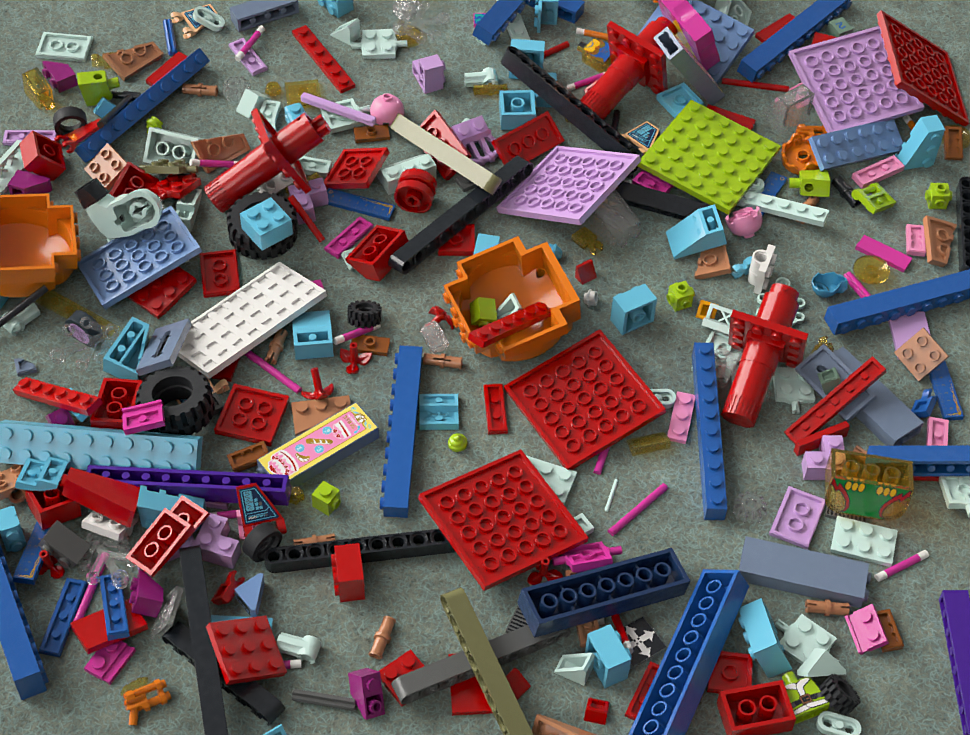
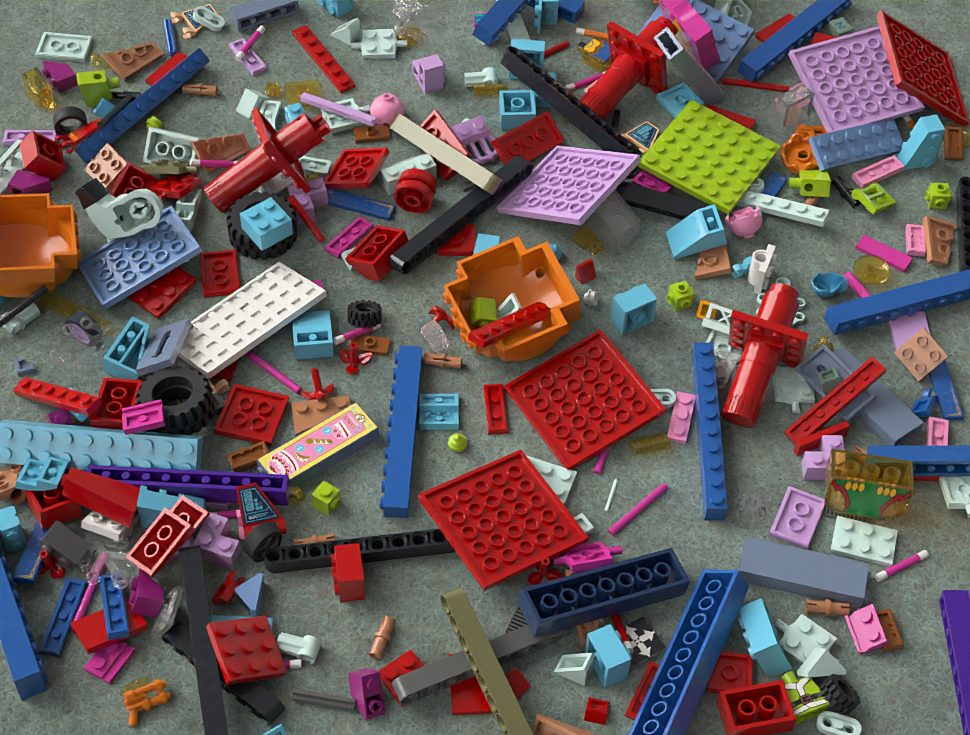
nougat pin [265,328,288,365] -> none

